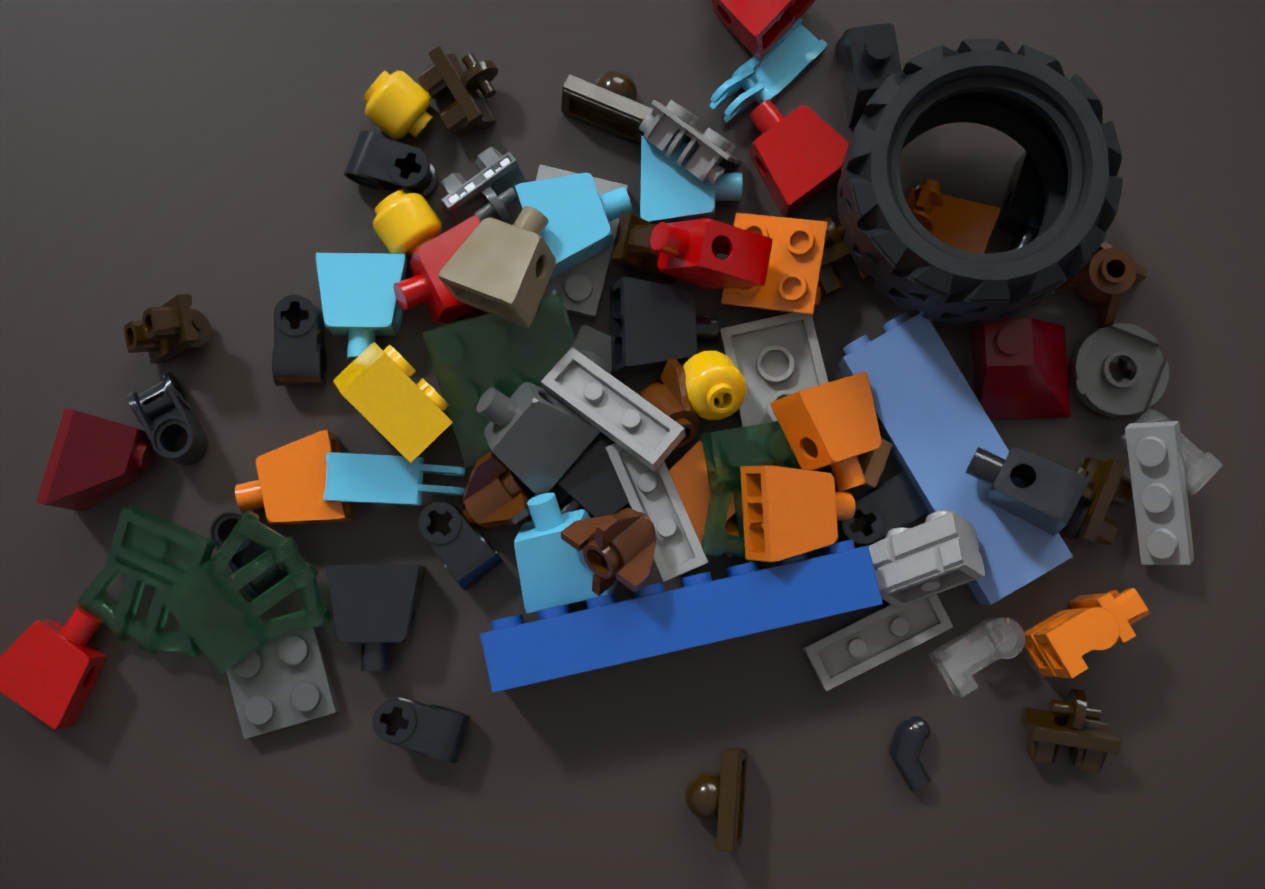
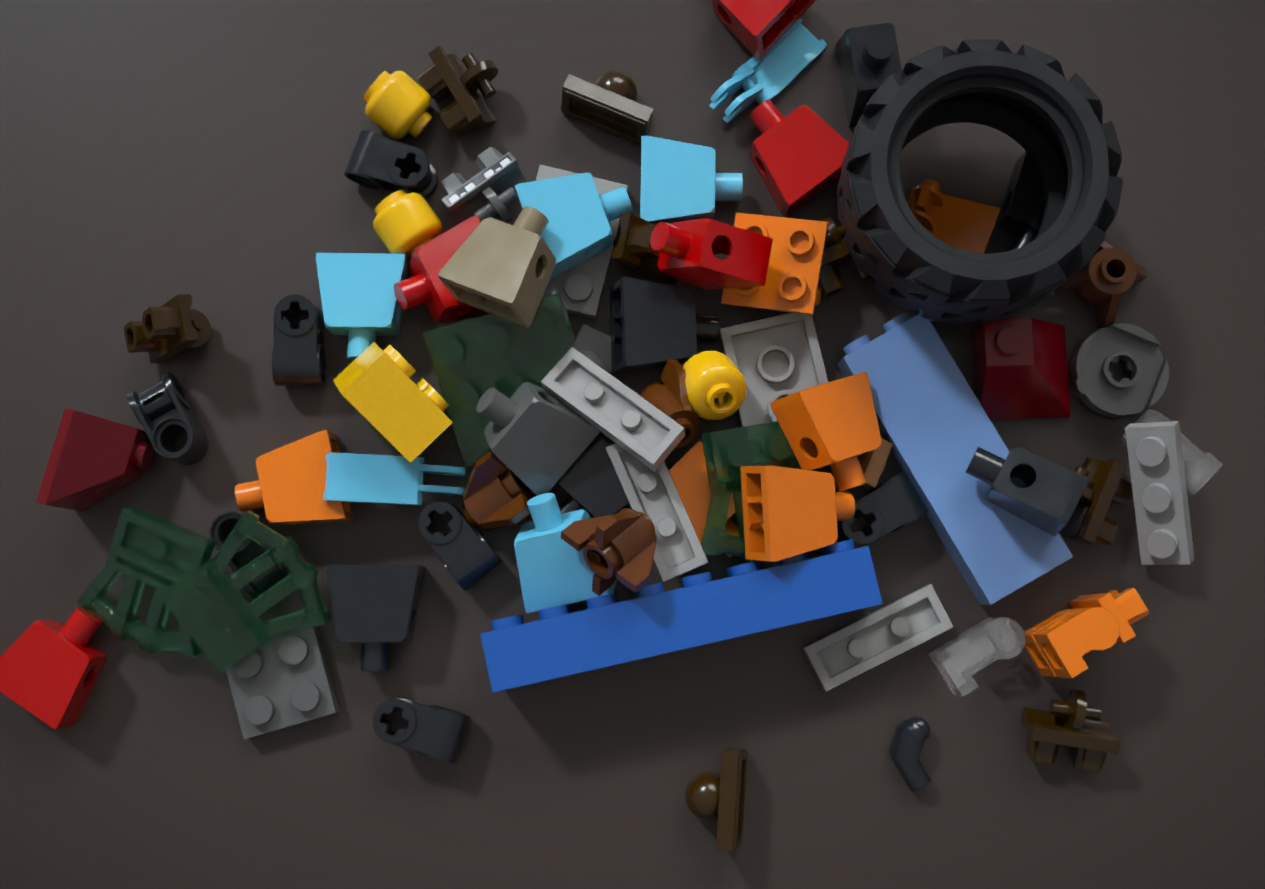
light grey hinge [639,100,741,185] -> none
light grey brick [869,511,985,608] -> none

